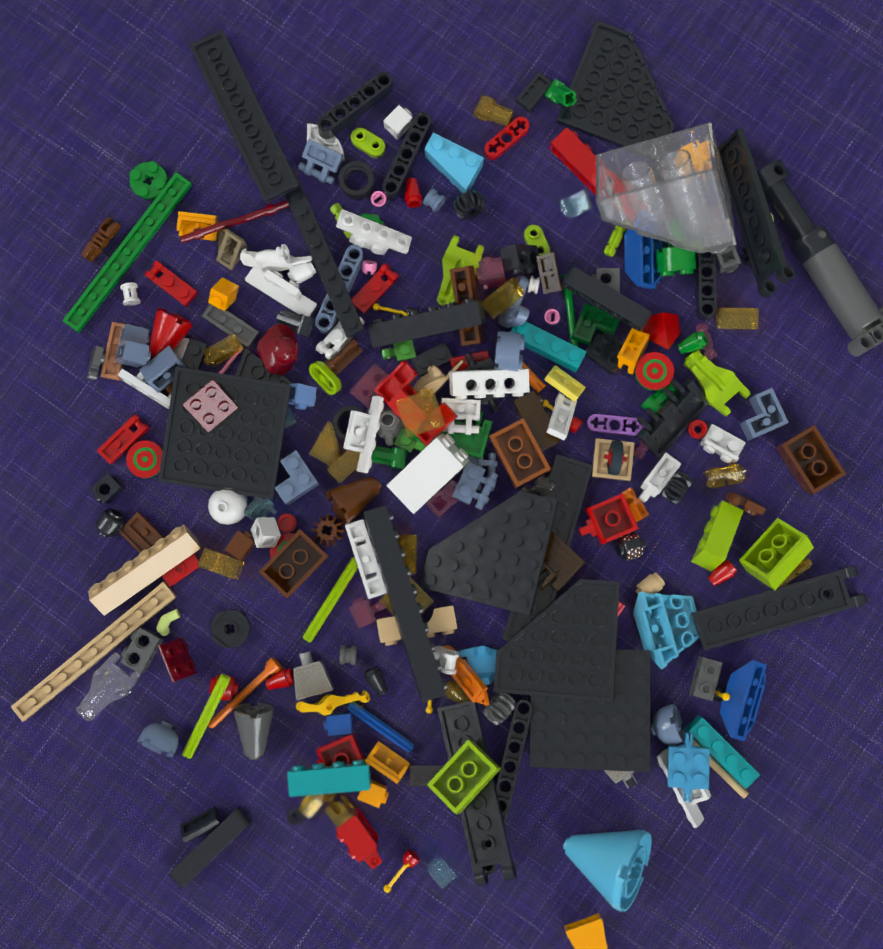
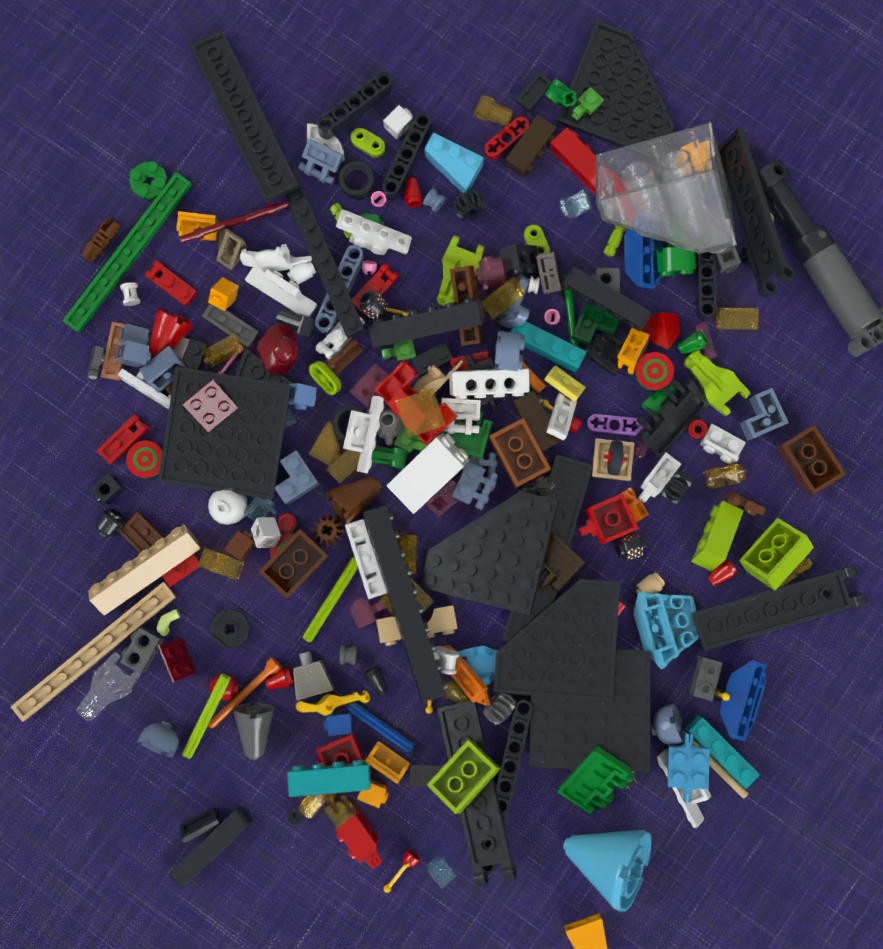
none -> black head [360,291,388,320]
none -> dark brown brick [505,115,557,178]
none -> green hinge [557,746,635,814]
none -> bright green plate [572,87,604,120]

